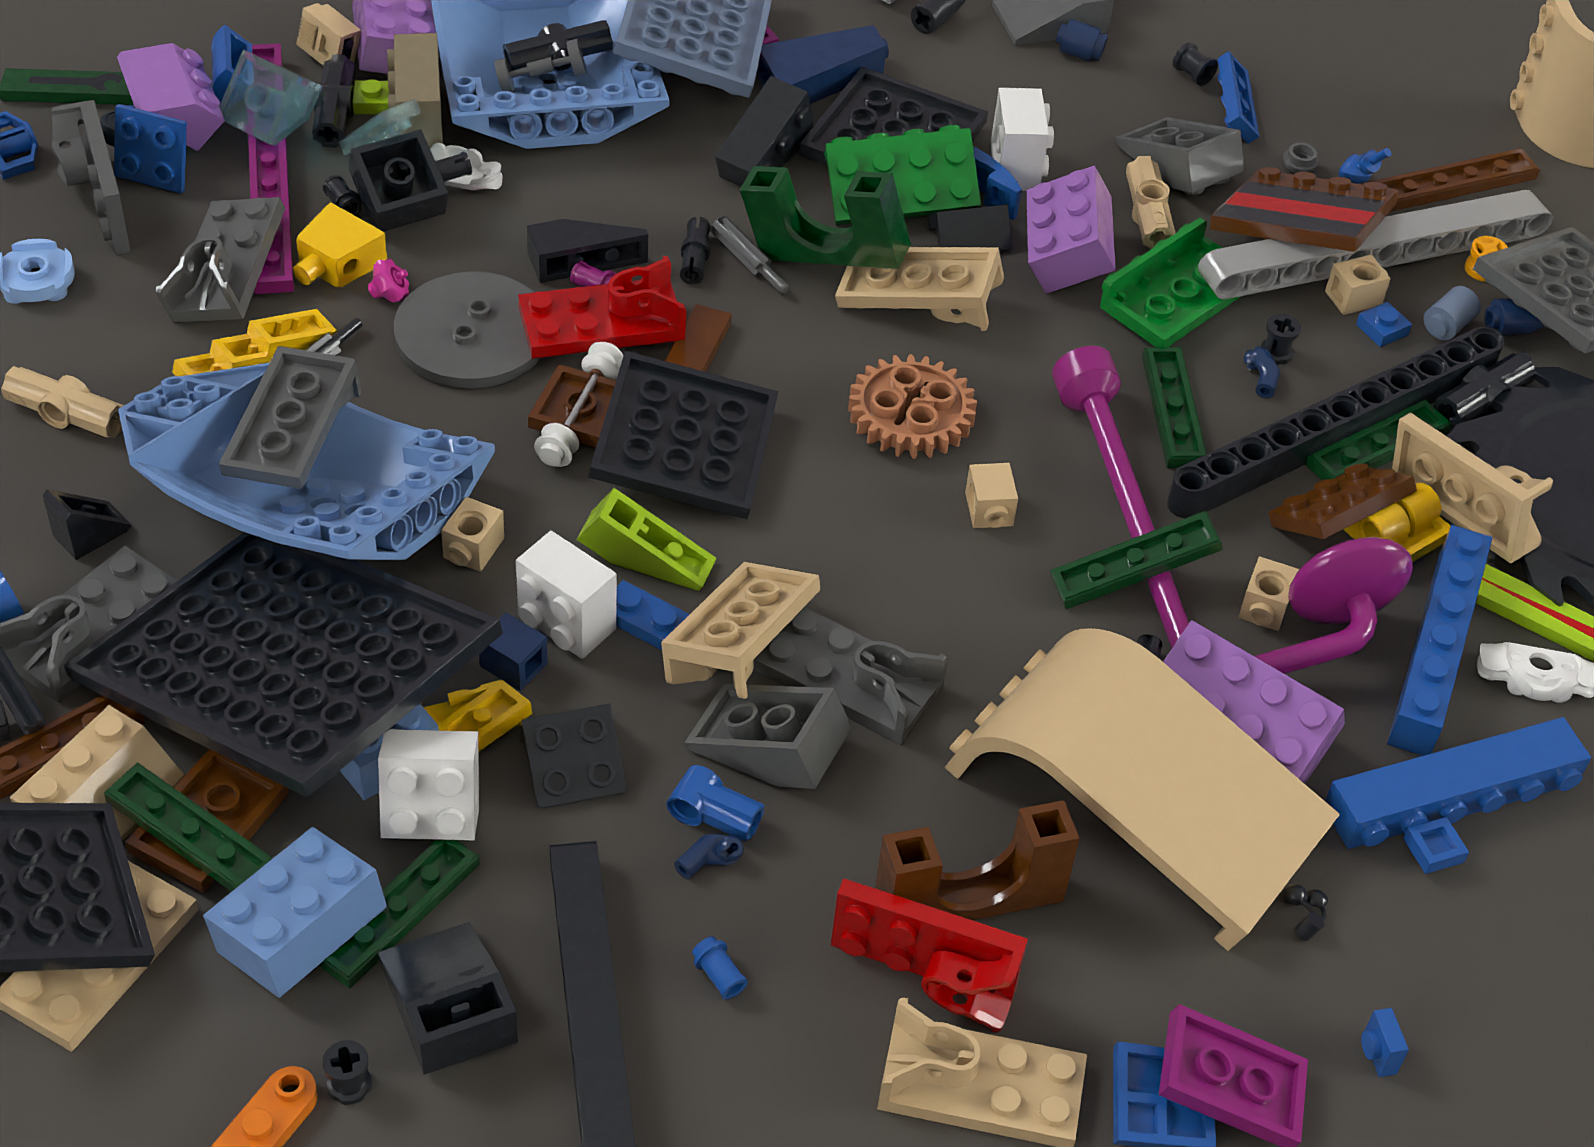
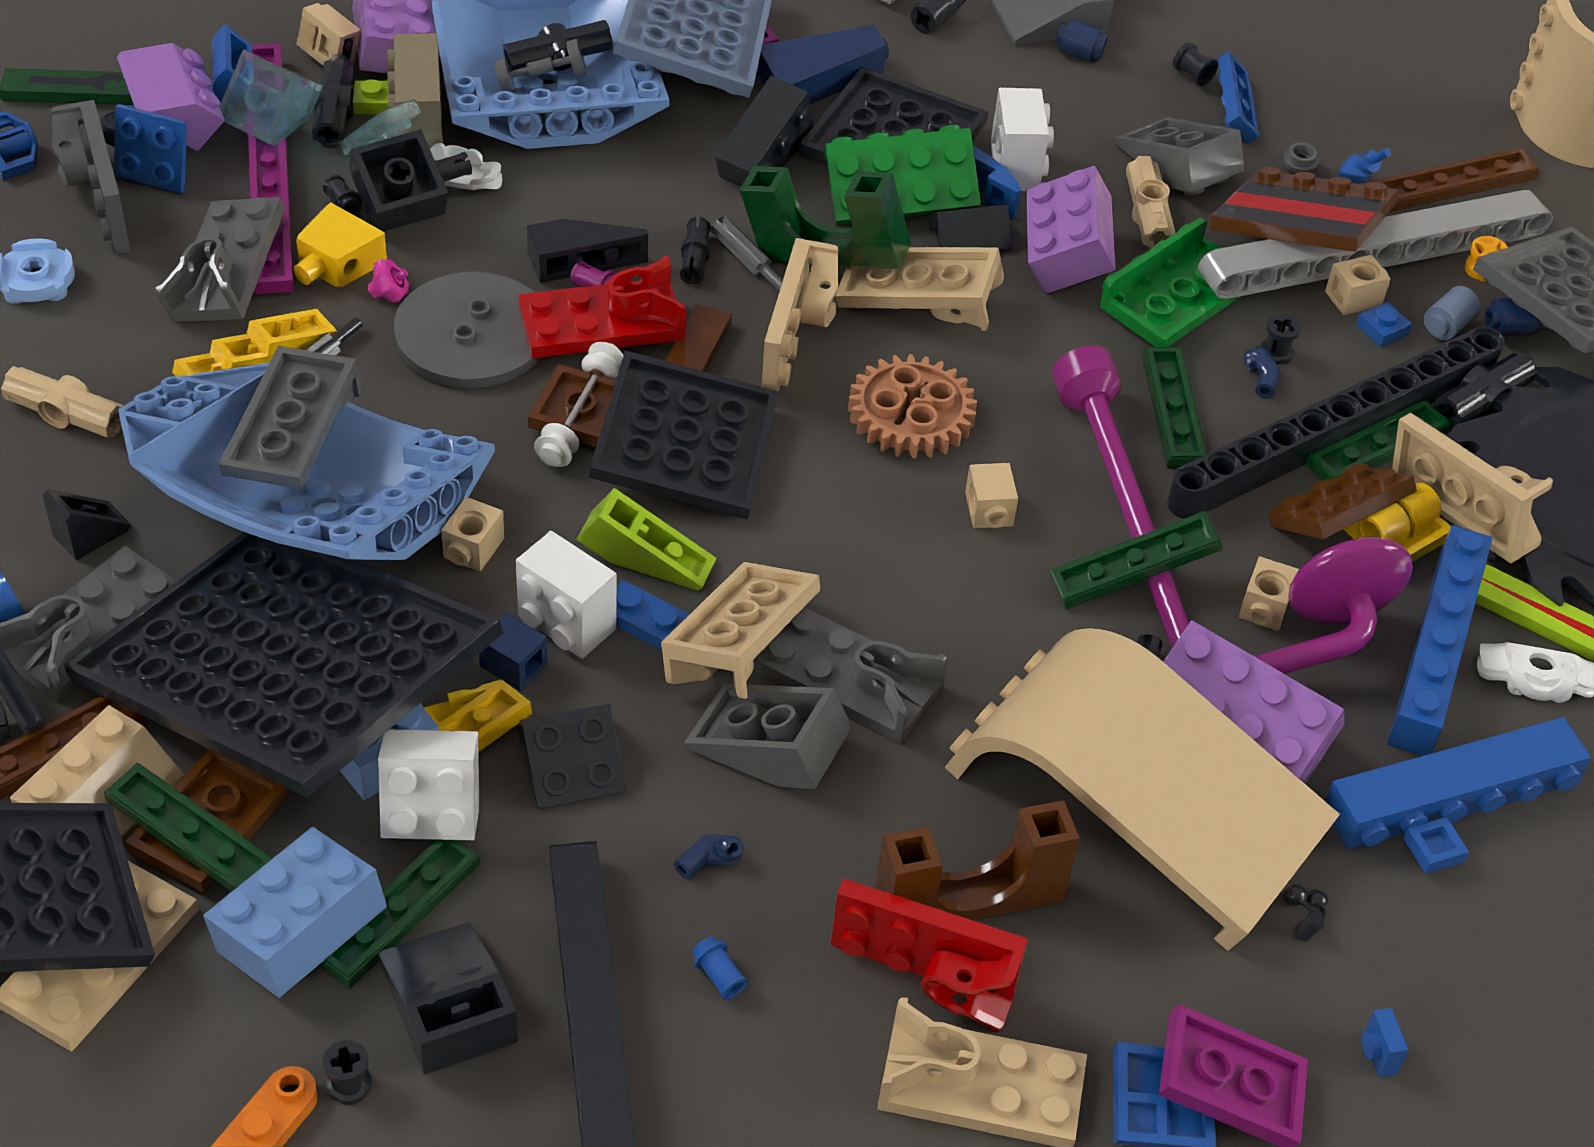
blue piece [666,765,765,842] -> none
none -> tan plate [762,238,838,393]

